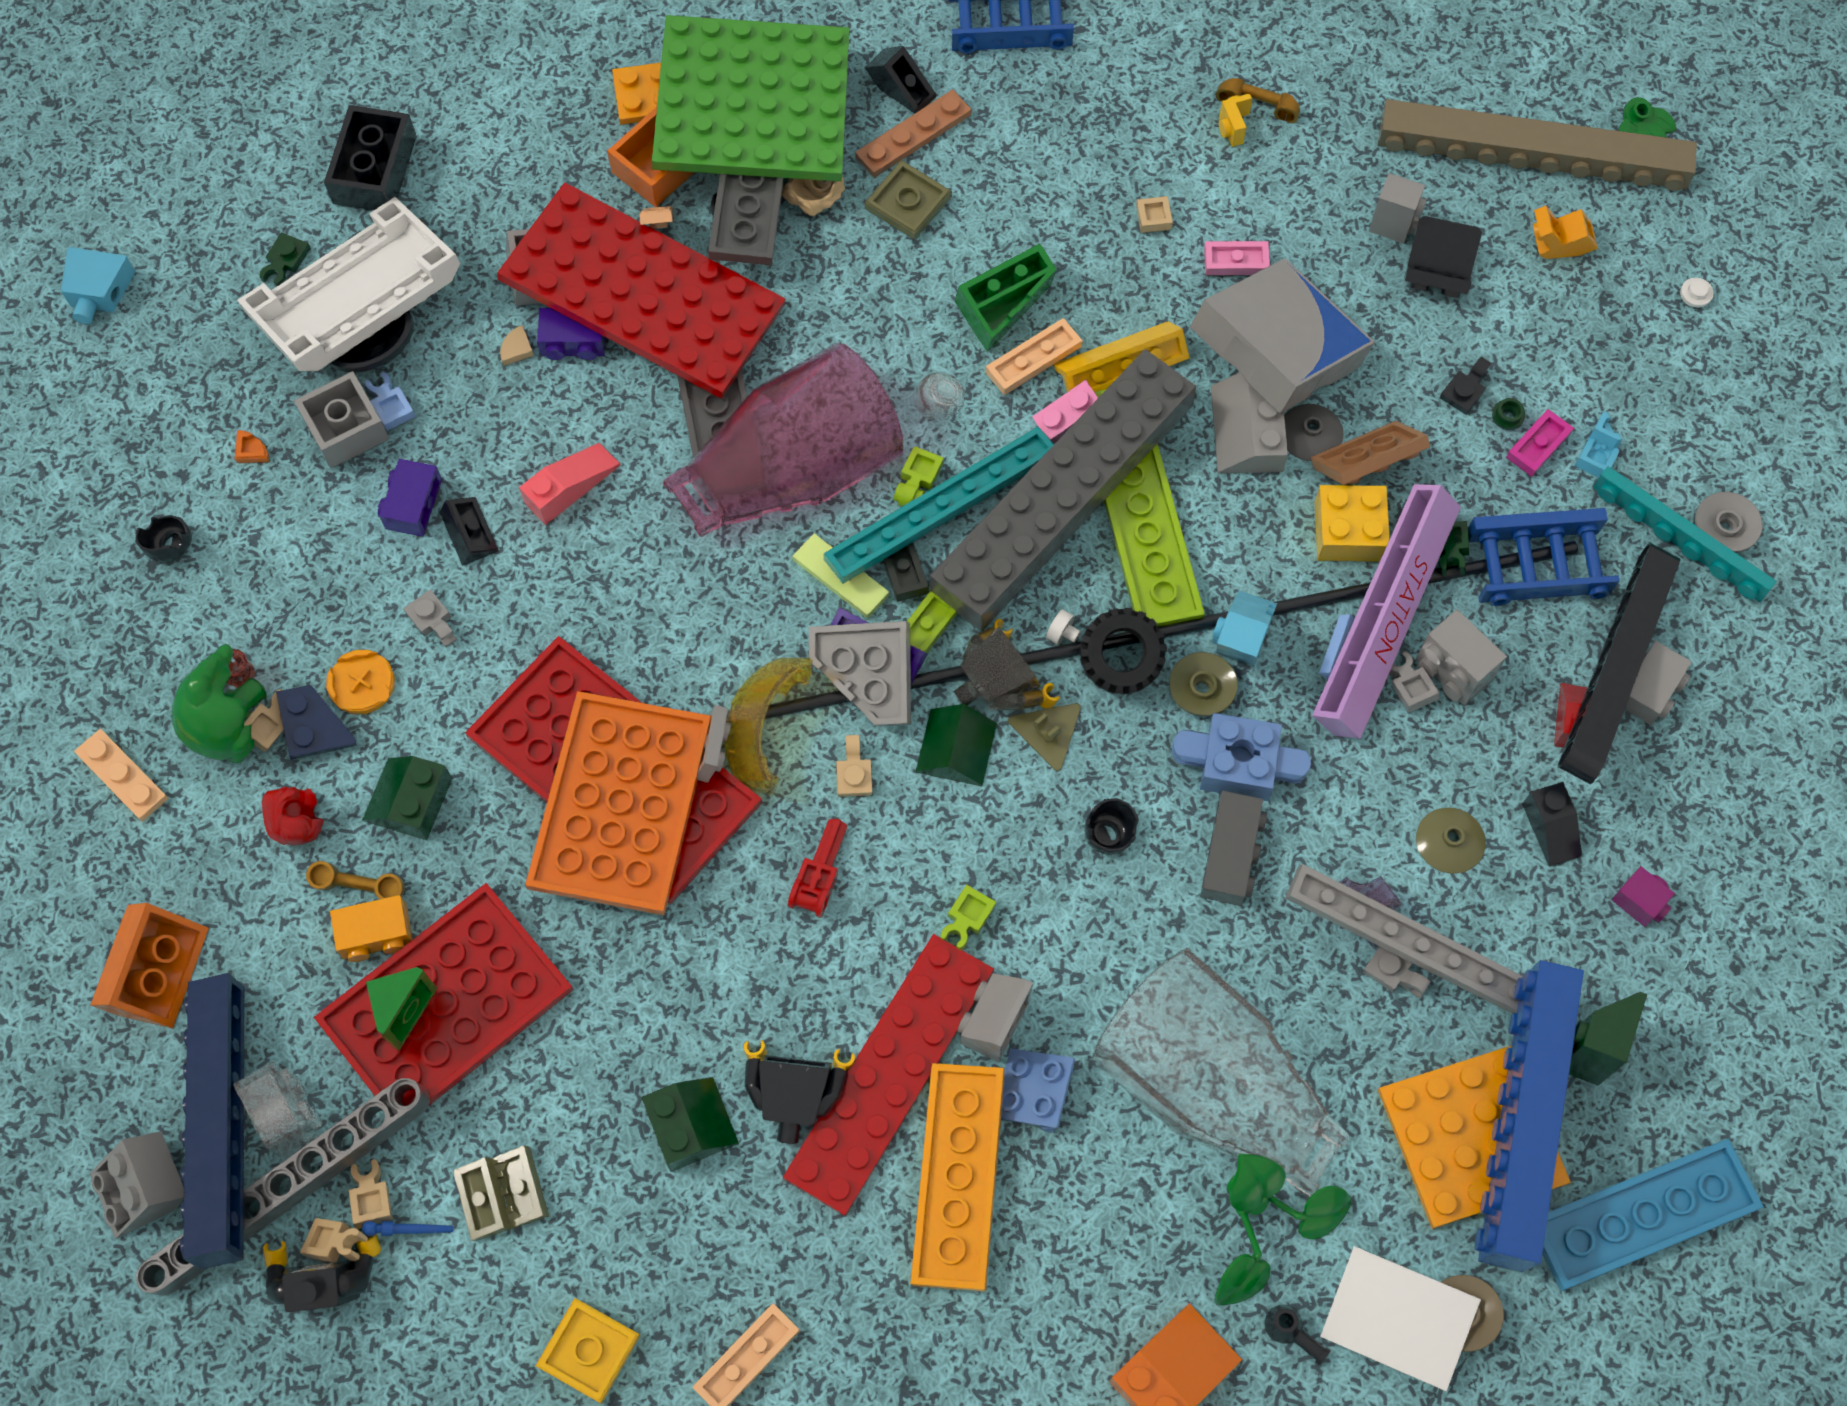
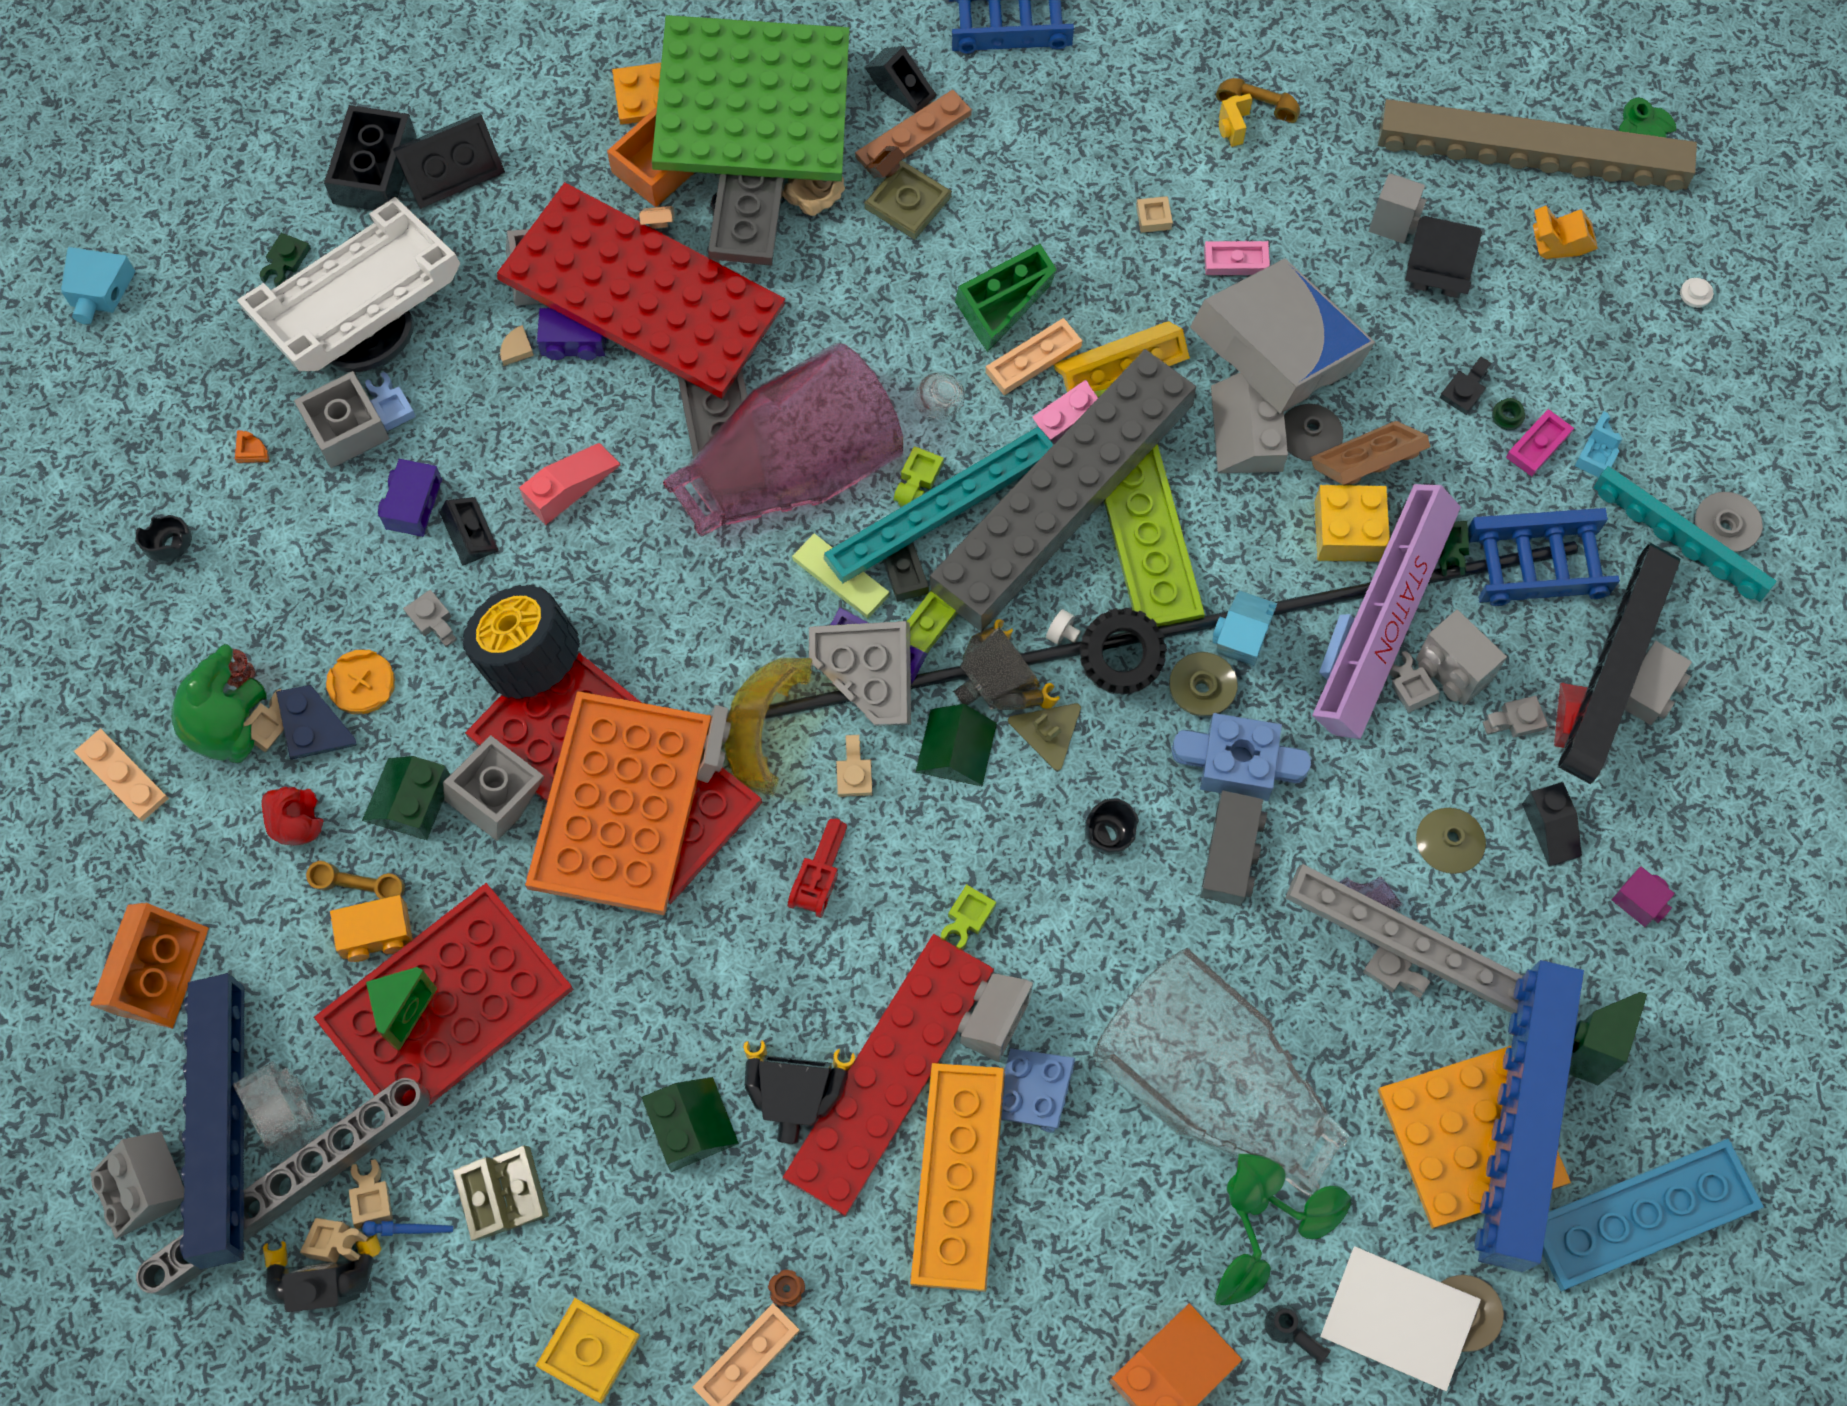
none -> black plate [393,113,505,209]
none -> light grey slope [443,735,544,841]
none -> black wheel [463,585,580,699]
none -> dark orange plate [768,1269,805,1307]
none -> reddish brown plate [865,146,905,178]
none -> light grey plate [1482,696,1548,738]

